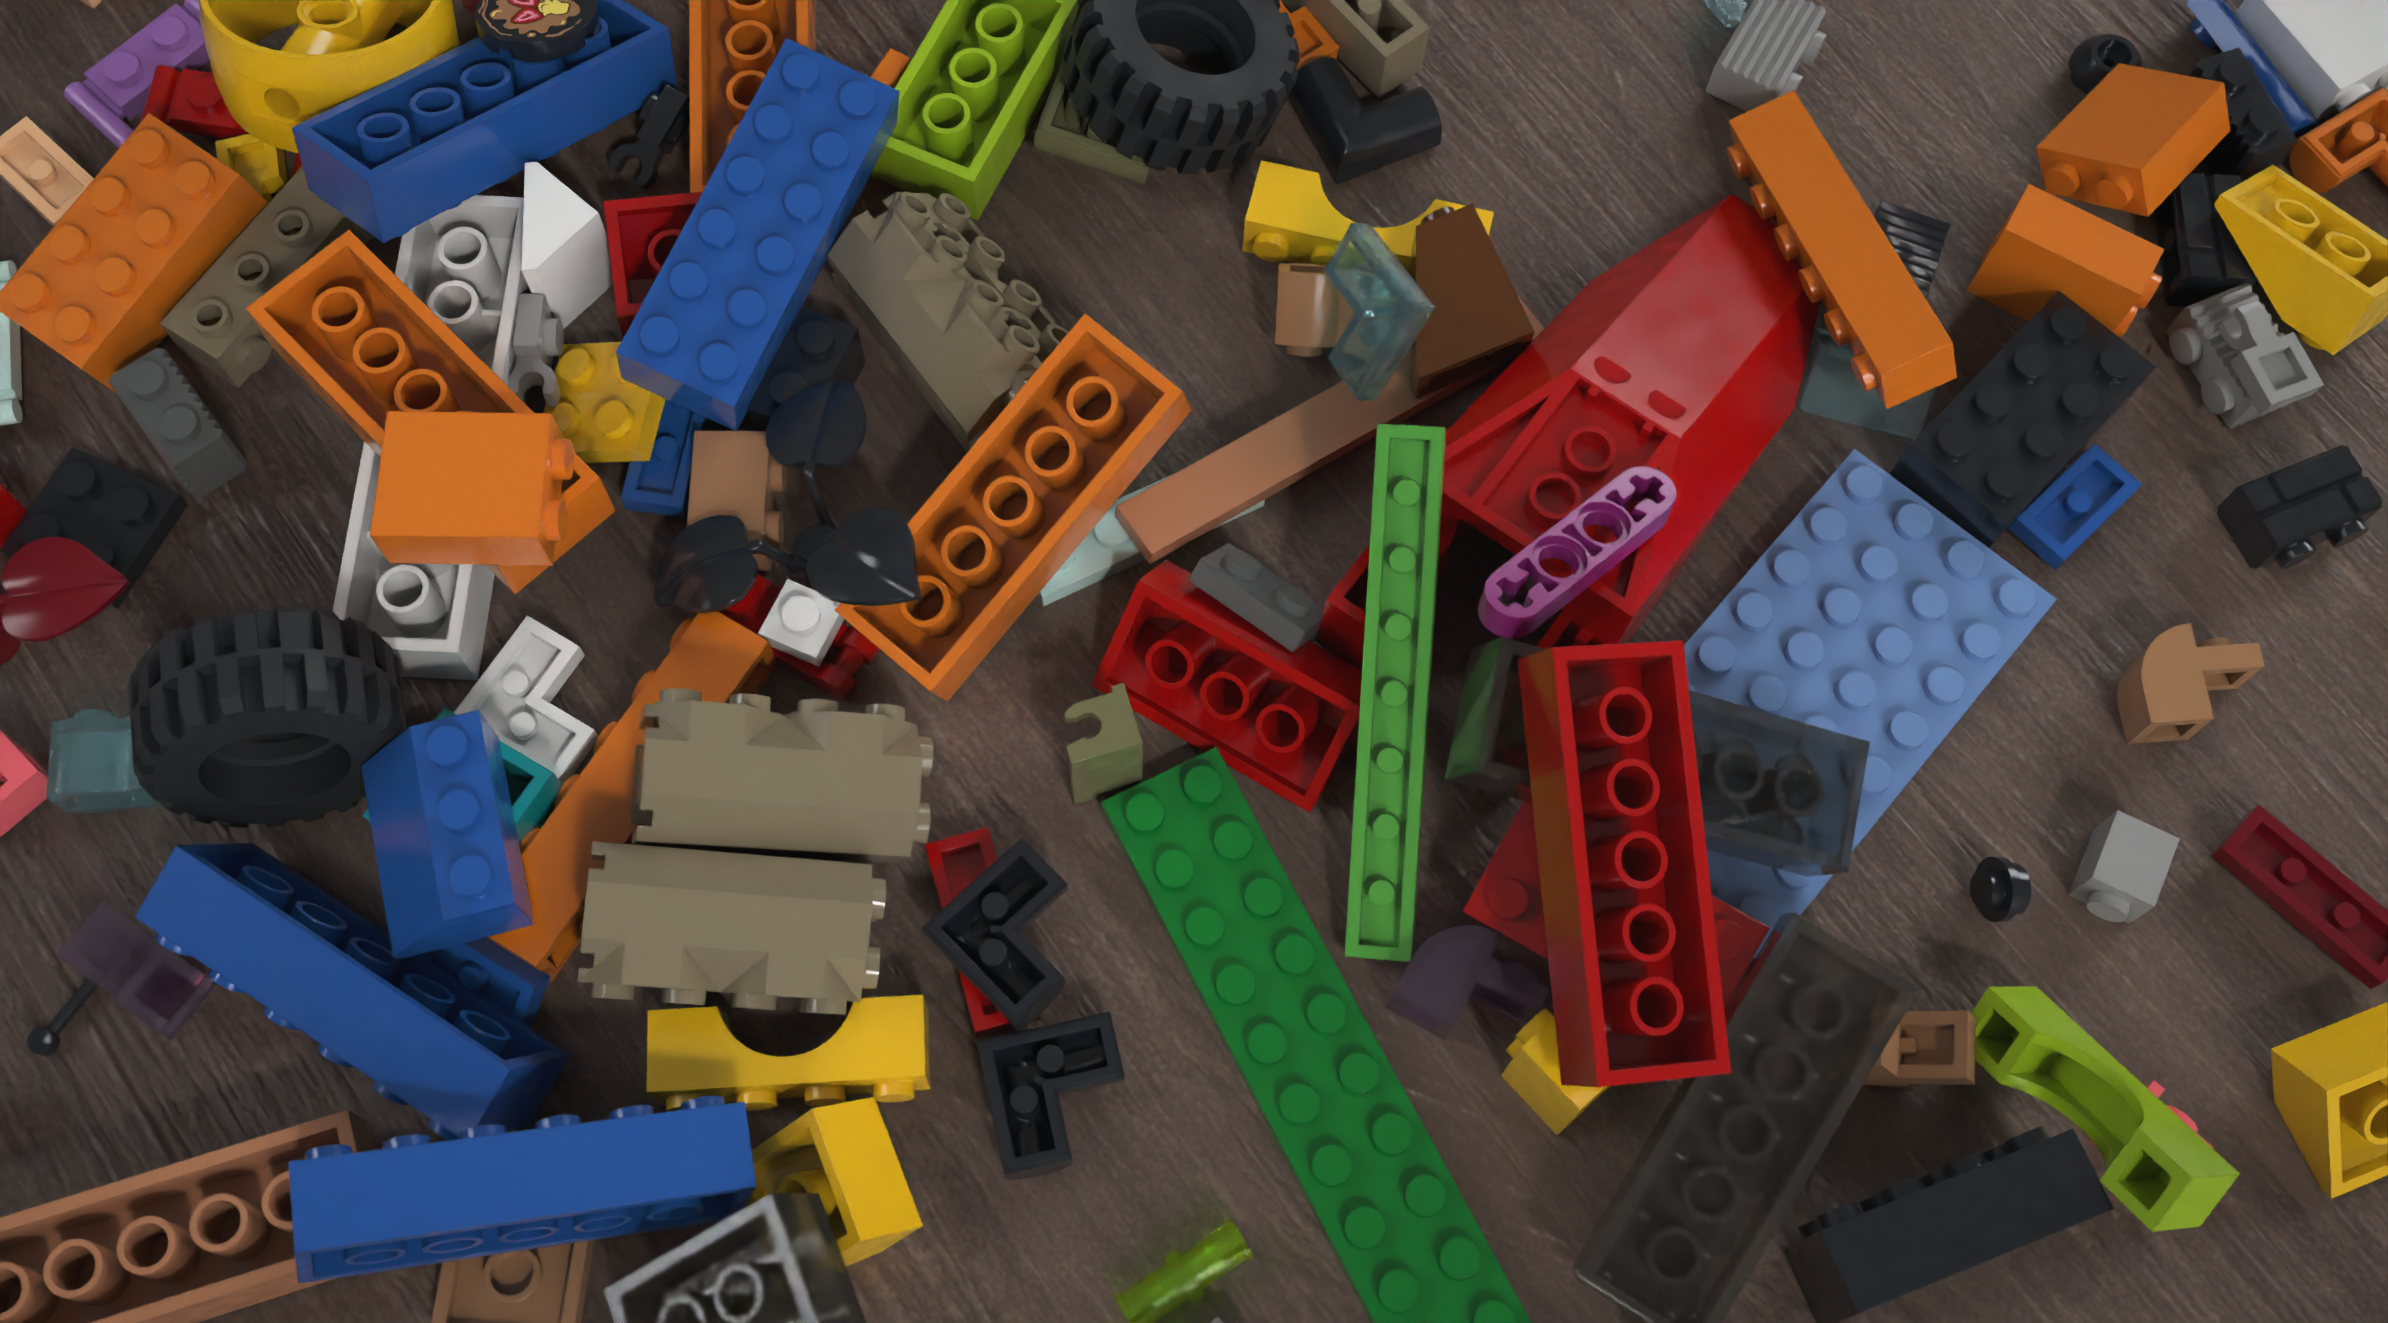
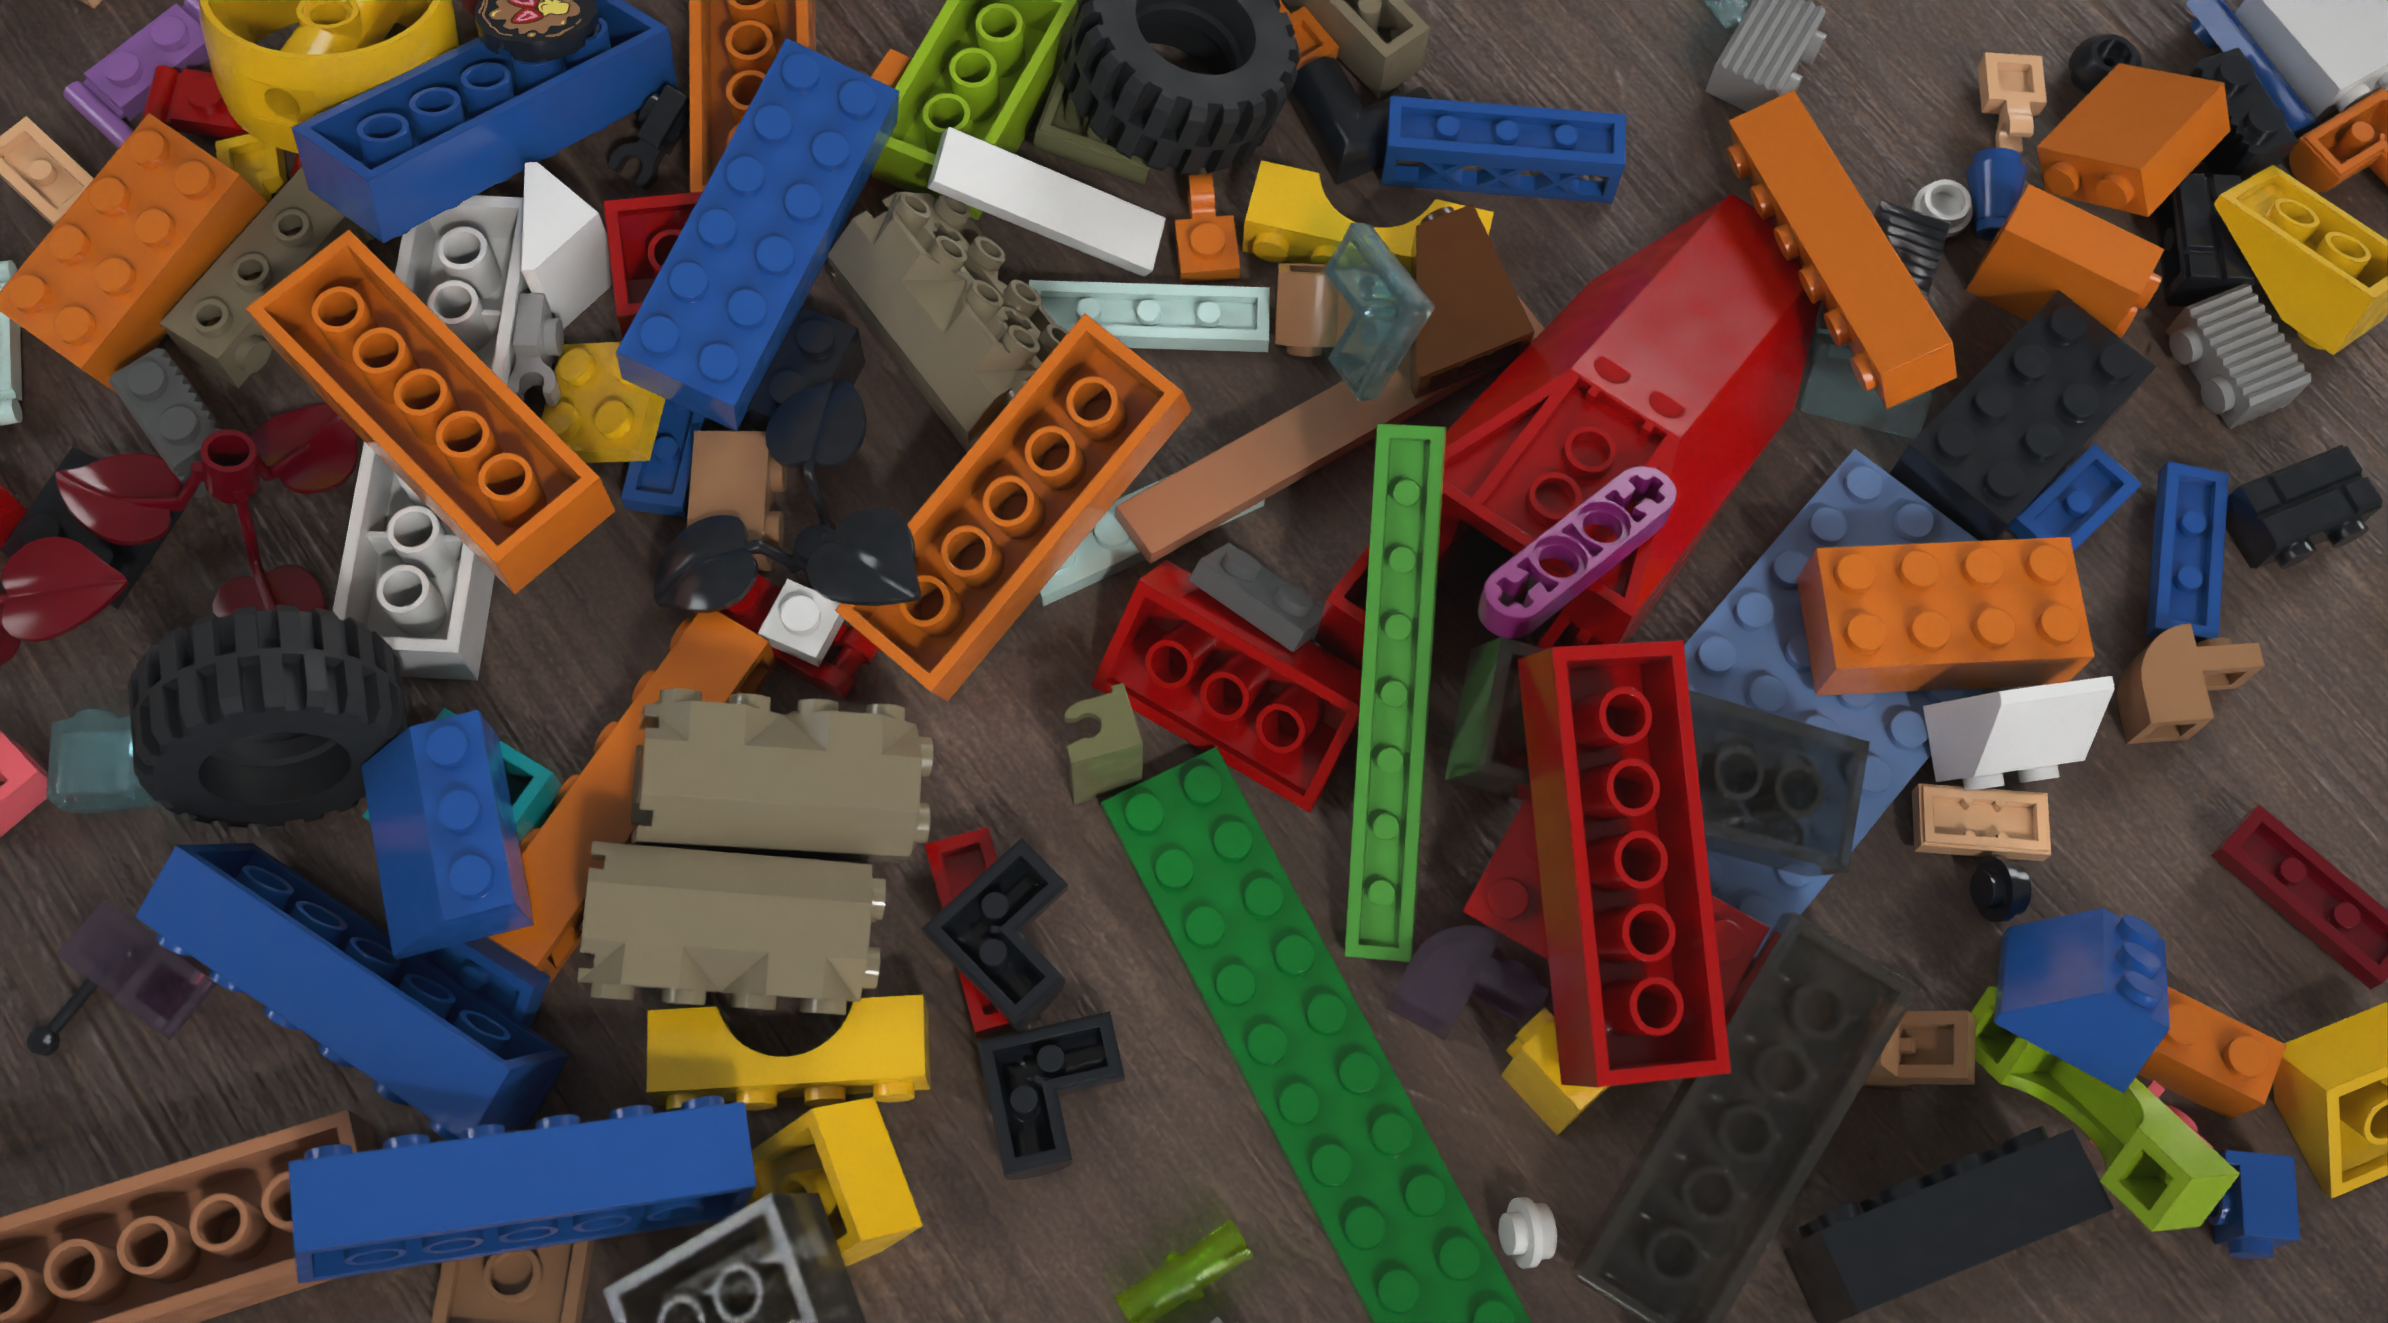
orange brick [370,411,574,566] -> none
white plate [454,616,599,785] -> none
light grey brick [2068,810,2180,924] -> none
light grey plate [2219,300,2324,415] -> none
none -> dark red plant [55,403,358,618]
none -> white tile [927,127,1166,277]
none -> light aqua plate [1029,280,1270,352]
none -> orange plate [1174,173,1240,284]
none -> blue fence [1381,96,1626,204]
none -> white plate [1499,1197,1557,1269]
none -> orange brick [1797,537,2095,696]
none -> white plate [1912,179,1973,237]
none -> light nougat plate [1912,784,2051,861]
none -> white slope [1923,676,2115,791]
none -> blue cone [1966,148,2027,241]
none -> light nougat plate [1978,52,2047,155]
none -> blue slope [1994,908,2170,1093]
none -> orange brick [2138,987,2286,1120]
none -> blue plate [2145,461,2229,644]
none -> blue brick [2207,1150,2300,1259]

